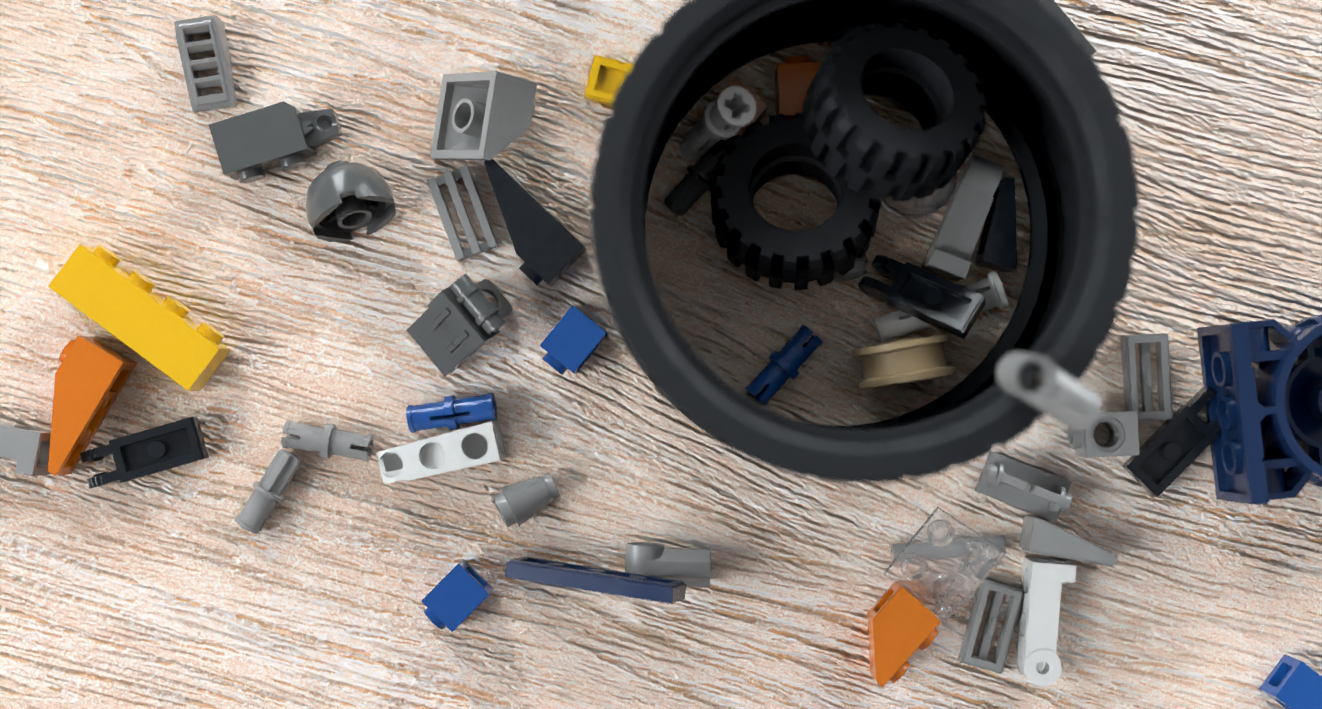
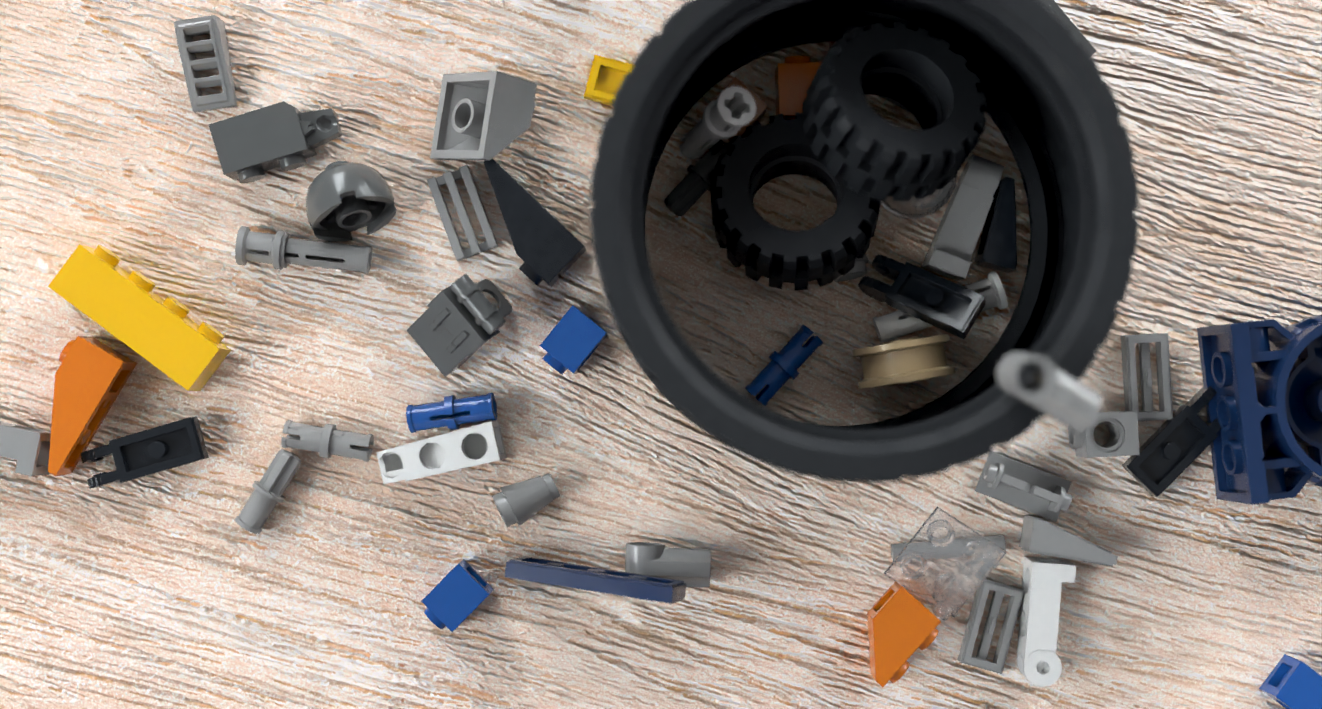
none -> light grey pin [235,226,372,274]

